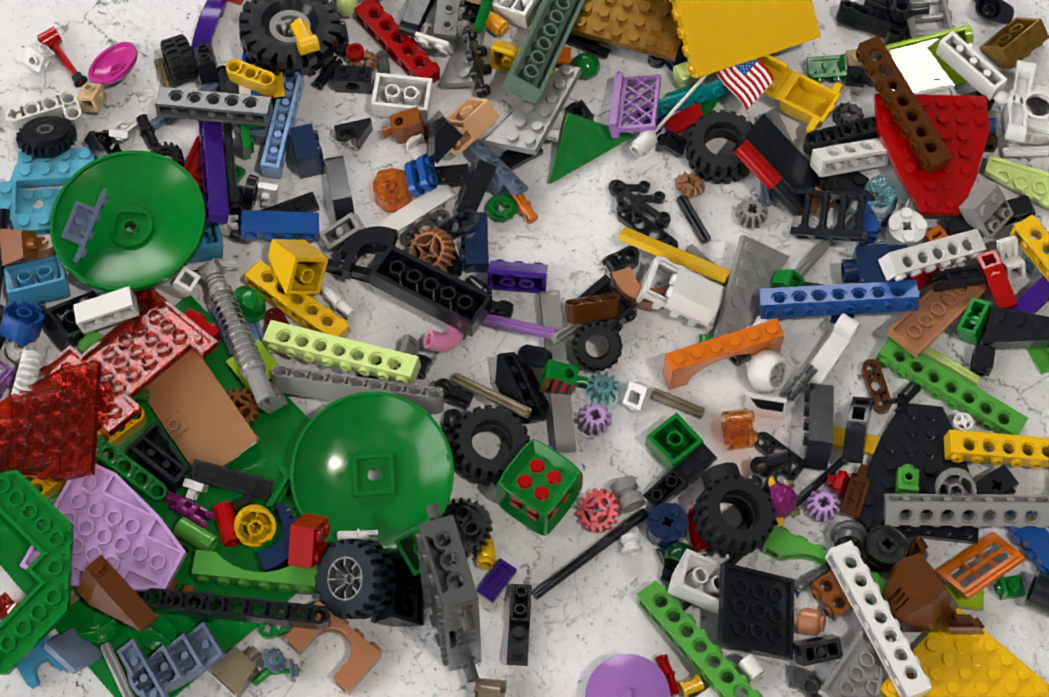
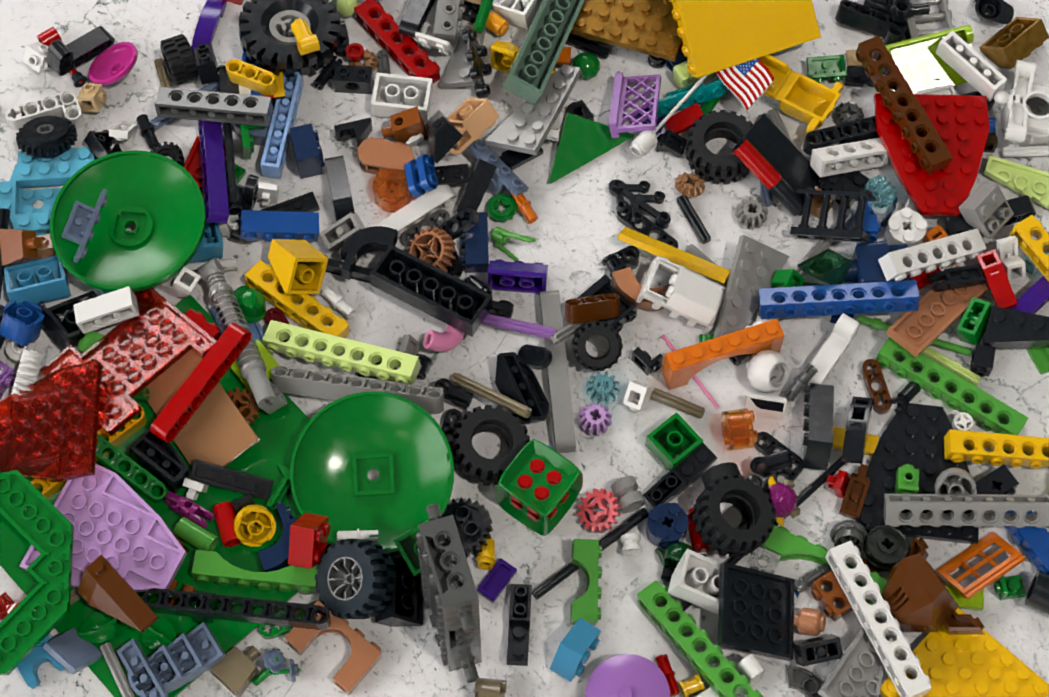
green torso [539,359,588,395] -> none
lavender gear [805,488,840,523] -> none
none -> black beam [47,26,115,76]
none -> red beam [150,323,252,443]
none -> nougat brick [358,137,414,180]
none -> bright green plant [491,226,536,261]
none -> dark azure brick [550,618,601,682]
none -> bright green arch [570,539,602,626]
none -> black bracket [631,347,663,376]
none -> bright pink piece [661,334,719,409]
none -> clear brick [747,547,781,574]
none -> clear green slope [798,249,852,285]
none -> bright green bar [857,314,972,357]

